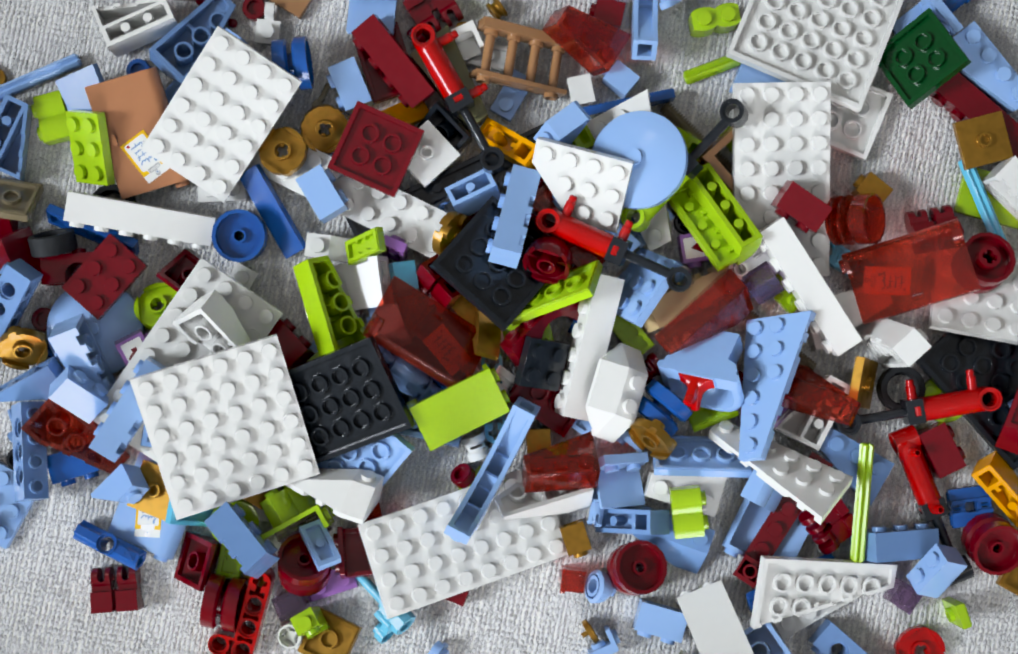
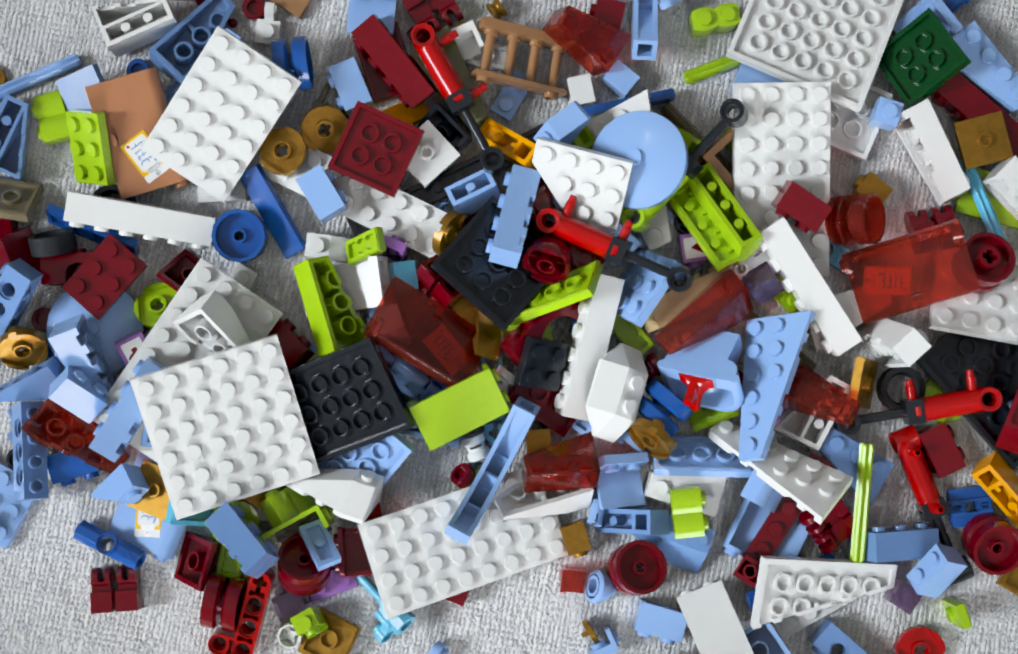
none -> light blue brick [867,96,904,132]
none -> white wedge [895,99,970,207]

